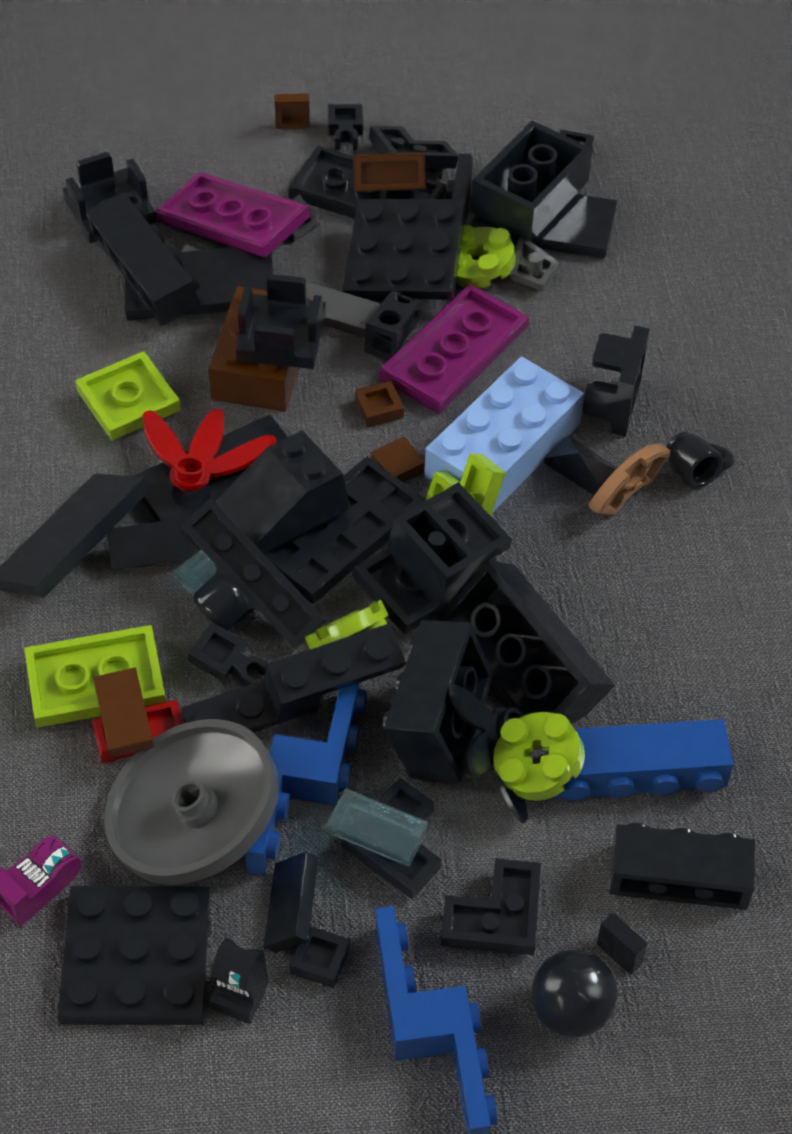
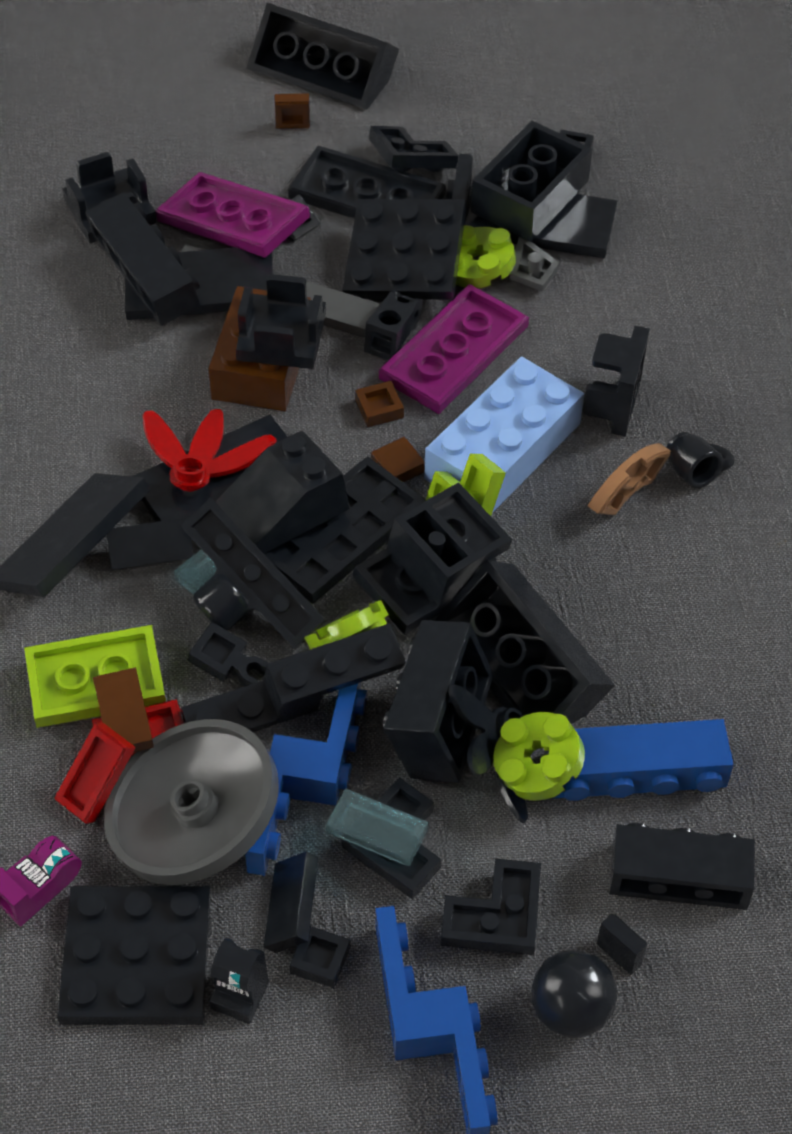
lime plate [75,351,181,441] -> none
black plate [328,104,363,150] -> none
reddish brown tile [353,152,426,192] -> none
black slope [544,436,618,496] -> none
none -> red tile [54,723,136,824]
none -> black slope [246,3,399,110]

